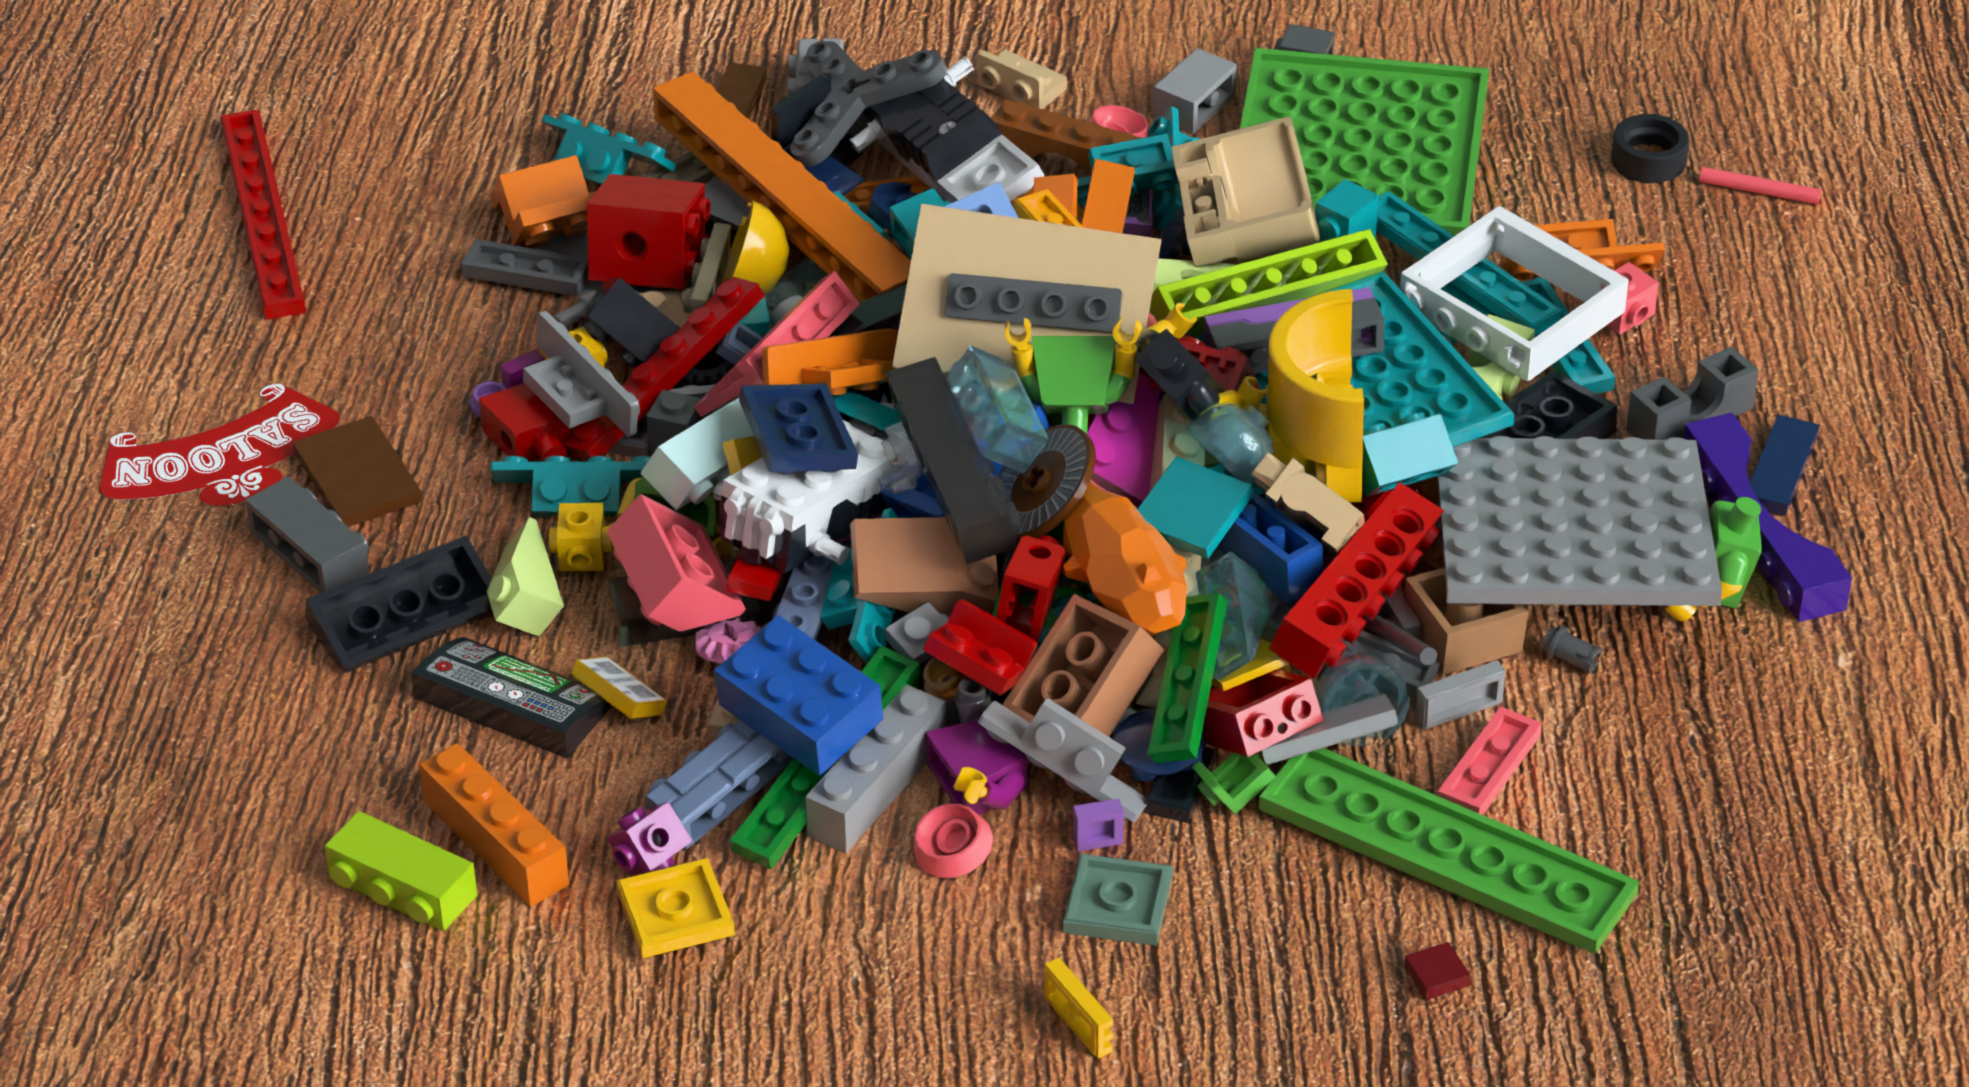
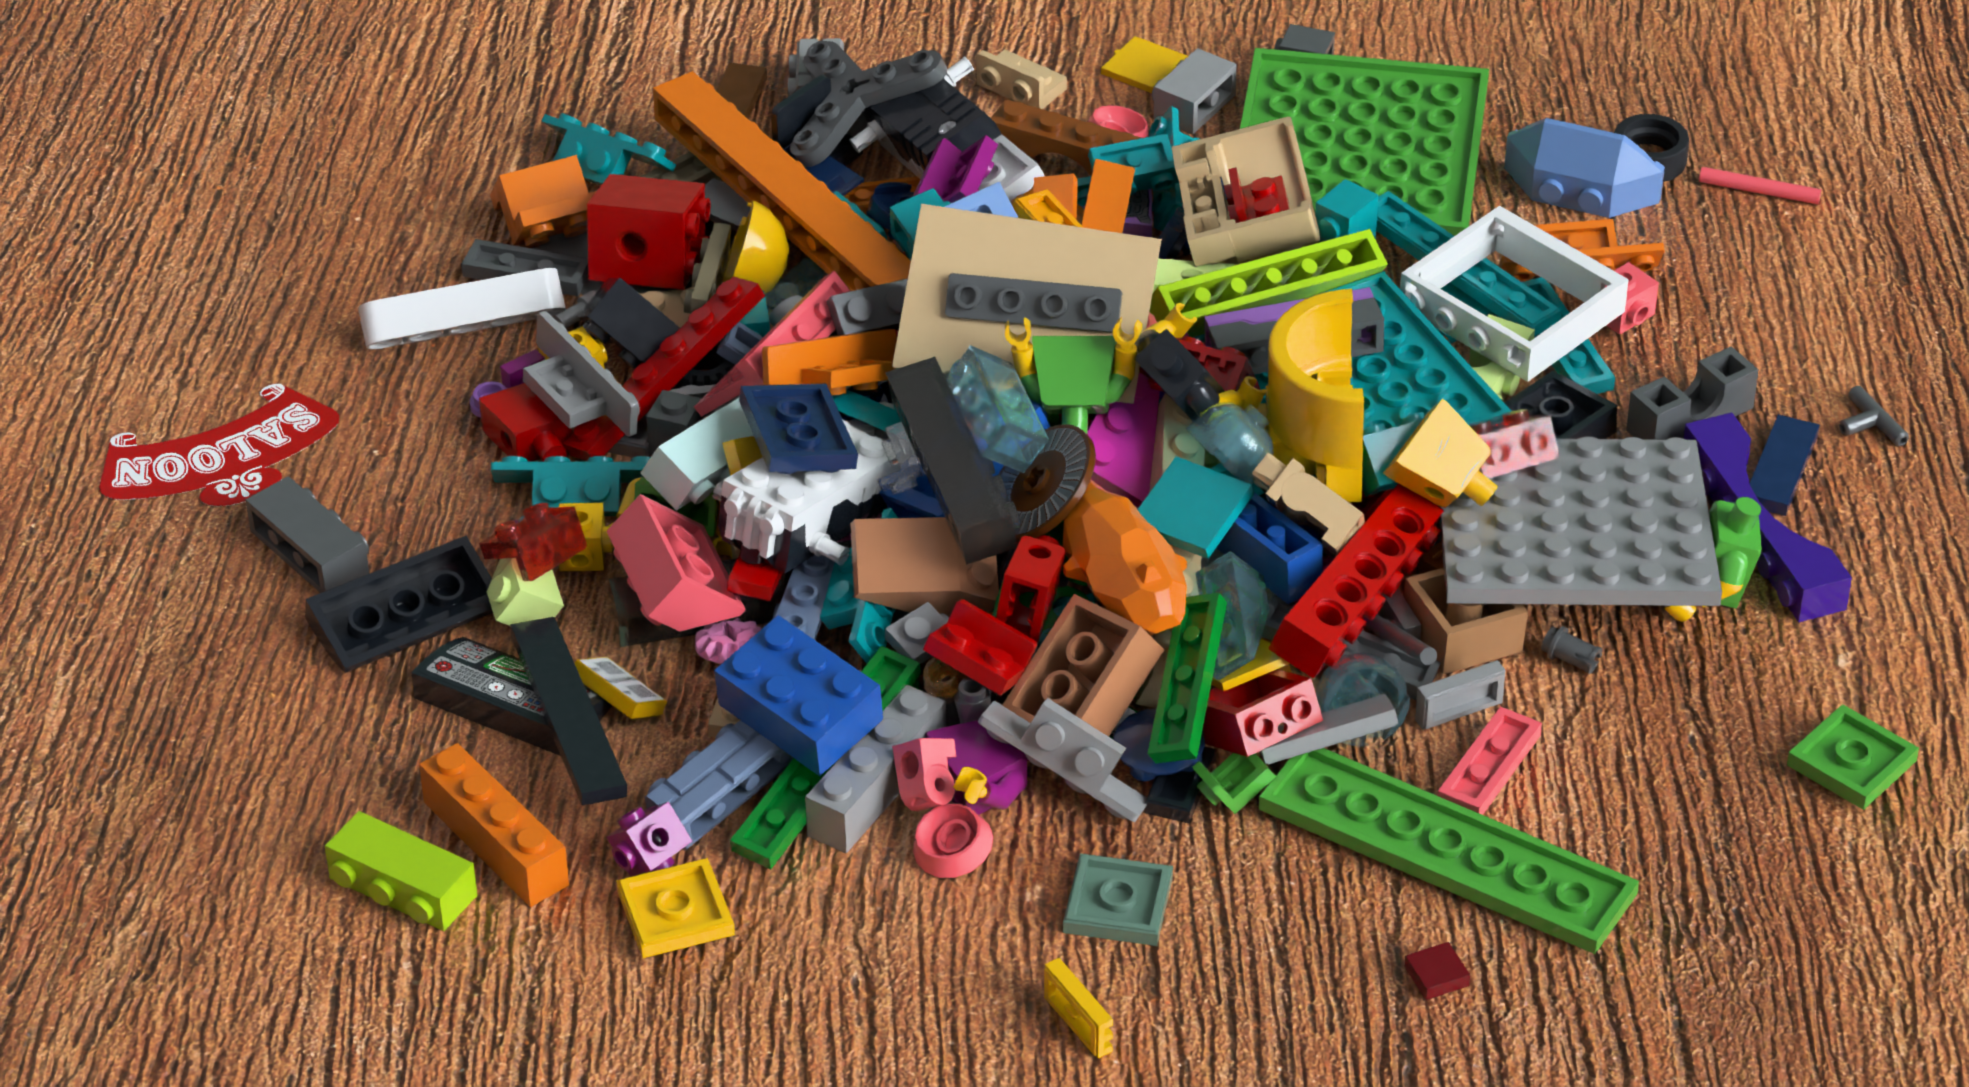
red tile [220,110,306,320] -> none
reddish brown tile [292,416,422,527] -> none
medium lavender plate [1073,798,1124,852] -> none
none -> white beam [358,268,566,349]
none -> clear red bracket [479,503,587,581]
none -> black tile [510,617,627,806]
none -> dark grey plate [826,278,908,336]
none -> coral leg [892,738,956,812]
none -> magenta bracket [914,135,998,203]
none -> yellow piece [1101,36,1188,93]
none -> red bracket [1224,167,1290,223]
none -> yellow torso [1383,398,1498,508]
none -> clear red bracket [1468,409,1559,479]
none -> medium blue wedge [1504,118,1665,218]
none -> bright green plate [1787,704,1919,810]
none -> dark grey piece [1839,386,1909,447]

